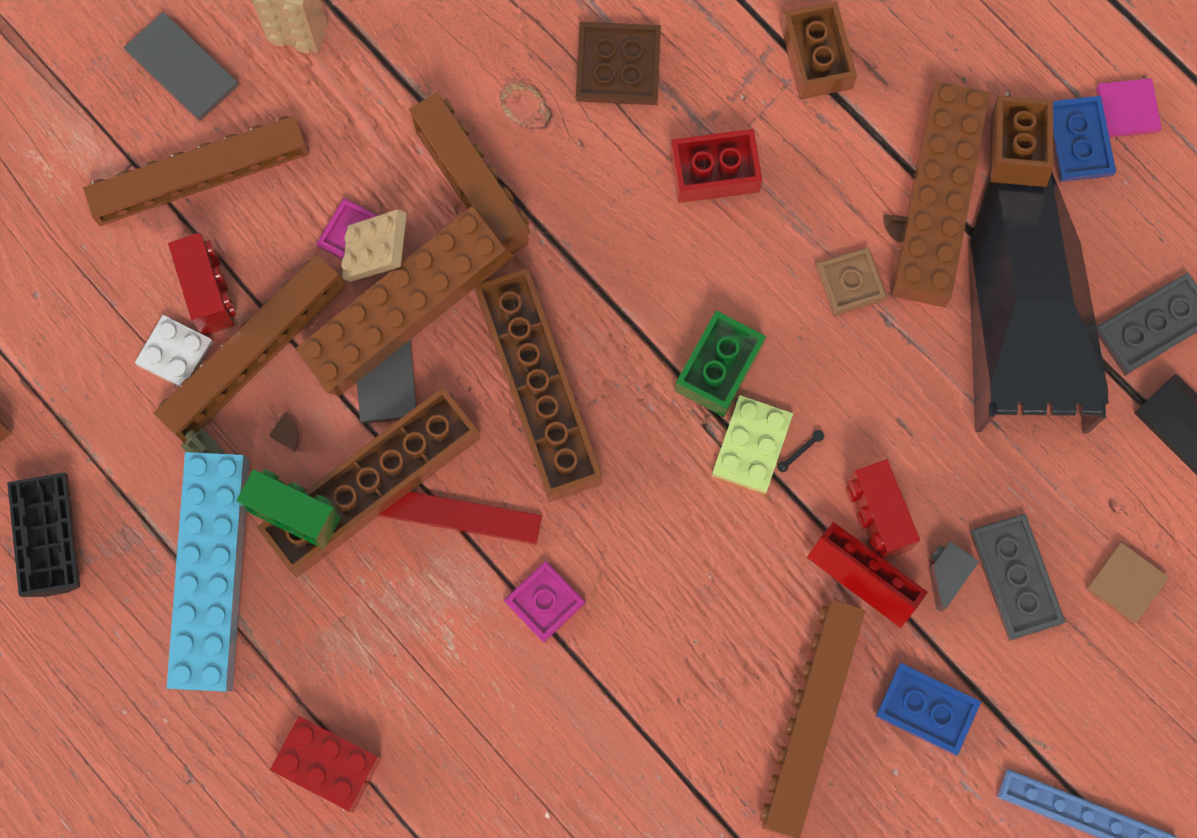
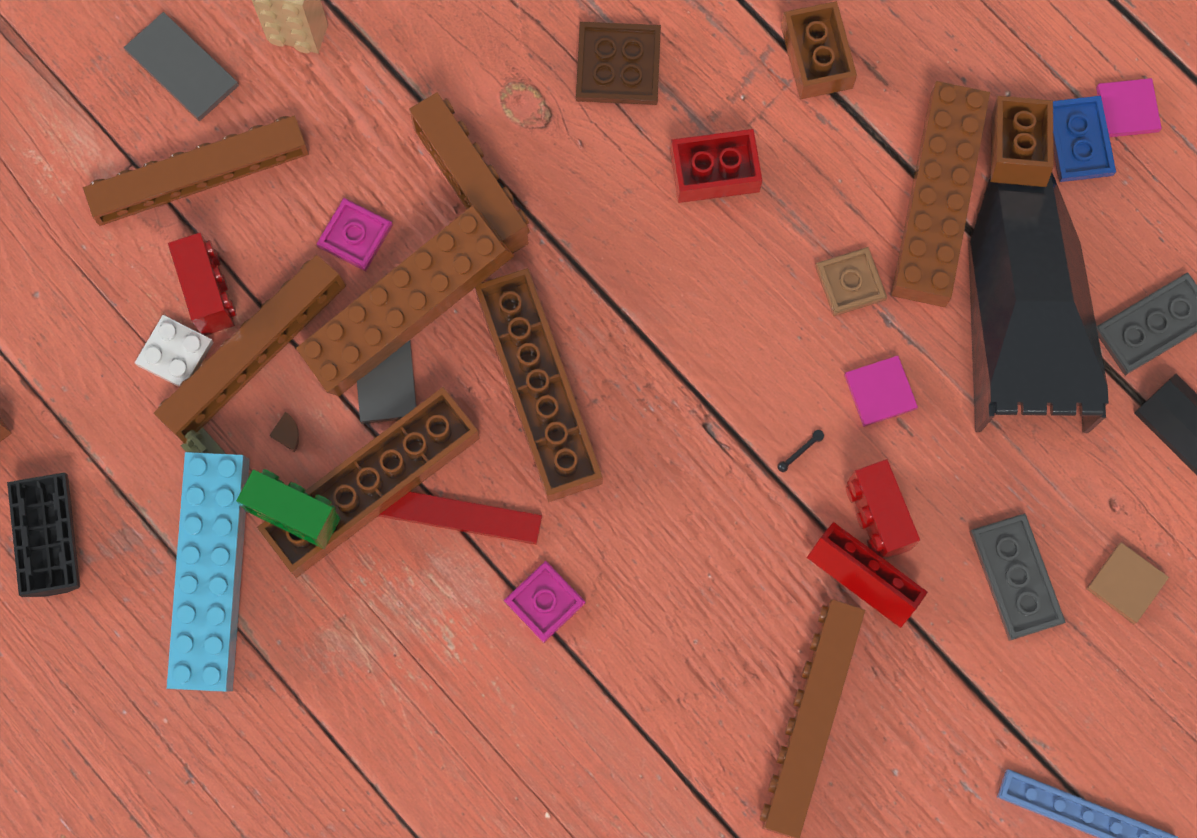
red brick [270,716,381,813] -> none
tan plate [342,209,407,282] -> none
green brick [674,310,766,417] -> none
yellowish green plate [712,395,793,494] -> none
blue plate [875,663,981,756] -> none
reddish brown tile [883,214,907,243] -> none
dark grey slope [929,541,979,612] -> none
none -> dark pink tile [844,356,918,427]

